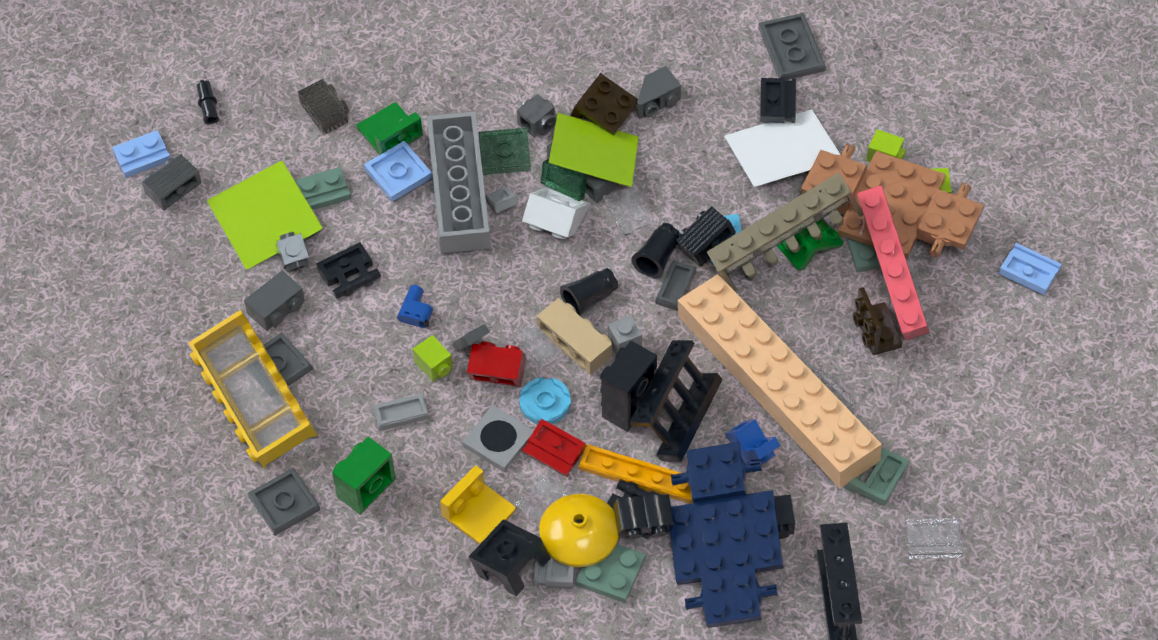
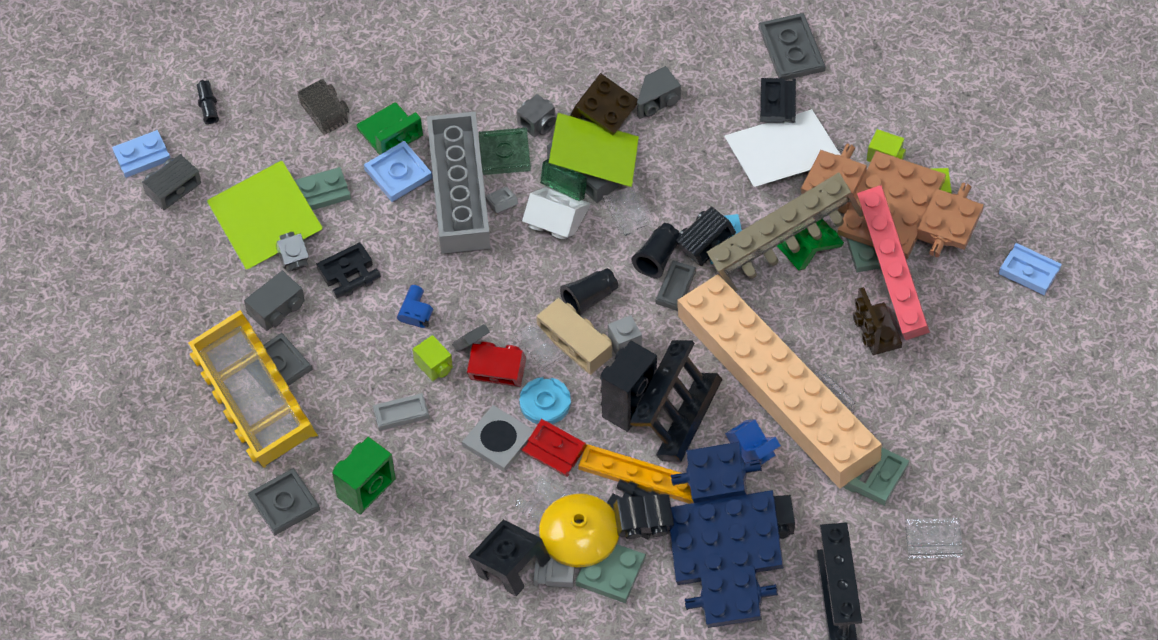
yellow bracket [440,465,516,545] -> none

